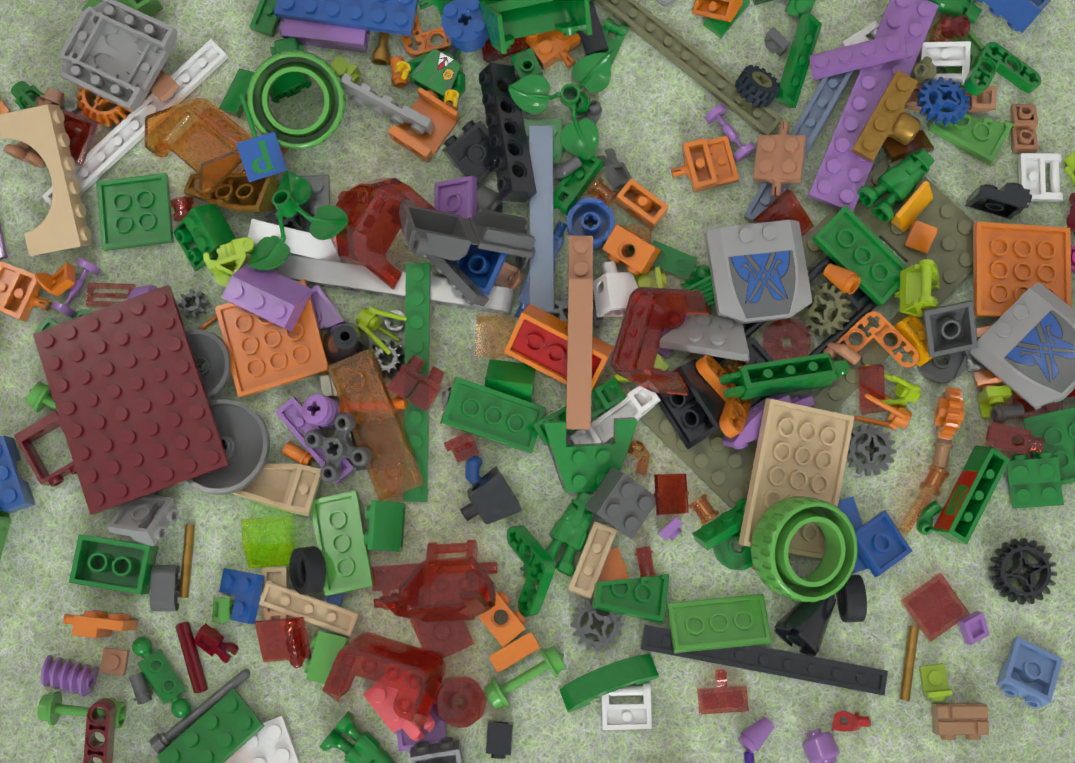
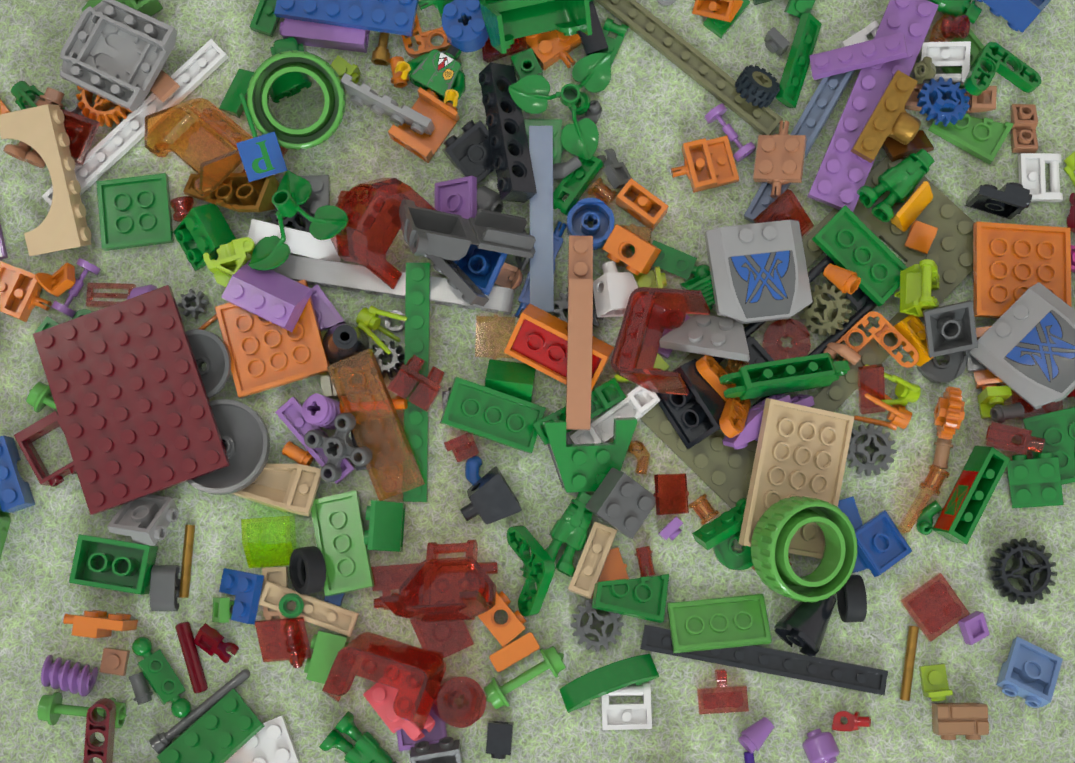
none -> green plate [279,593,304,618]

